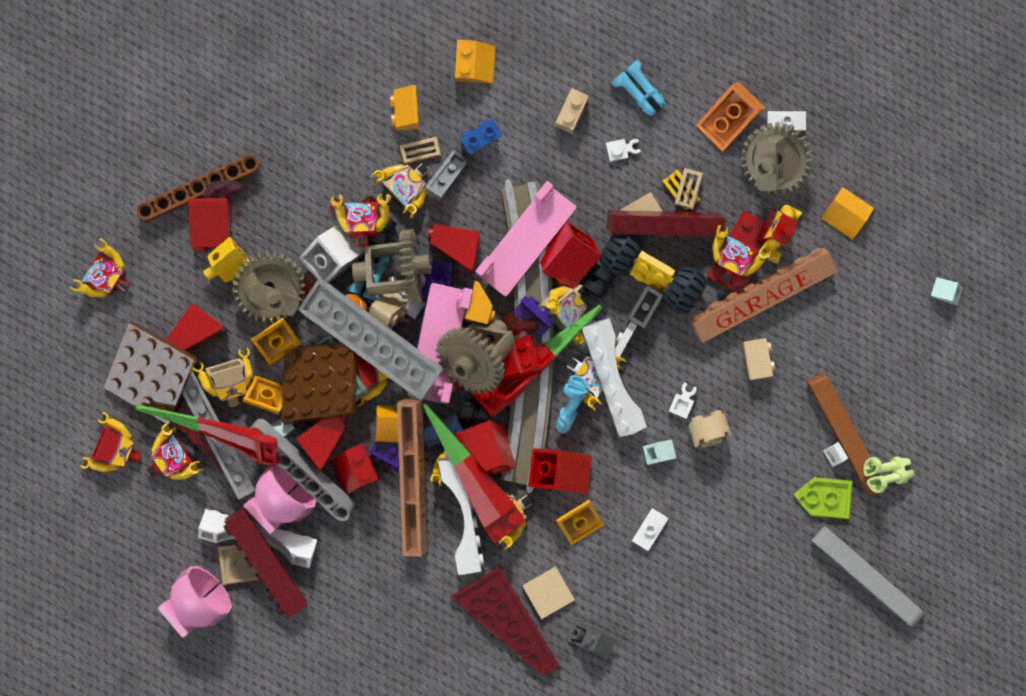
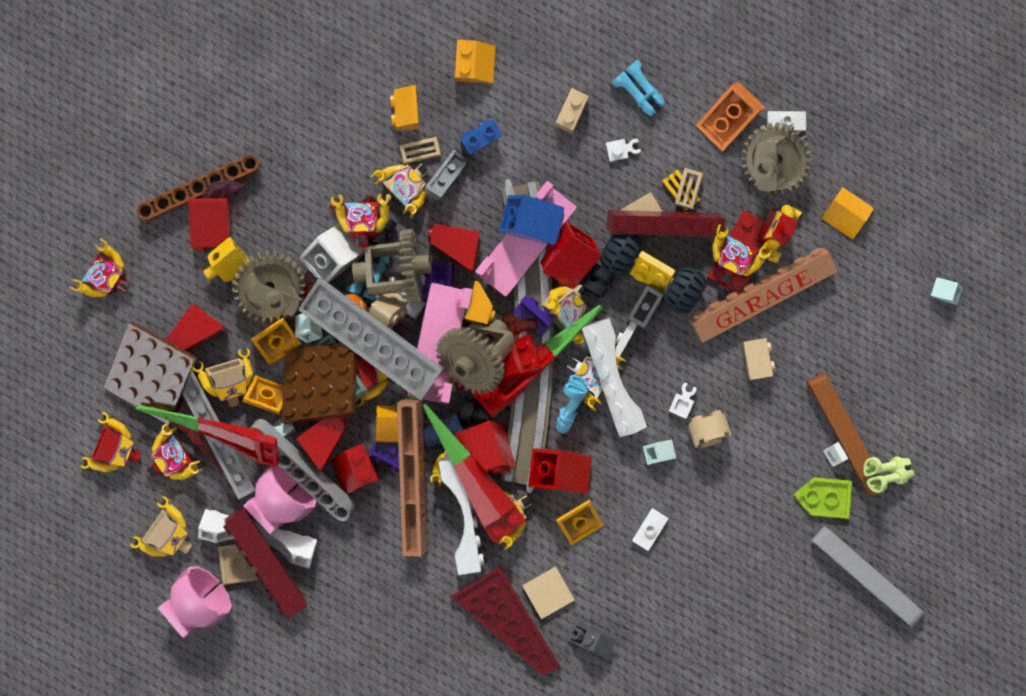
none -> torso [130,497,192,557]
none -> light aqua brick [295,313,322,343]
none -> blue slope [499,195,565,245]

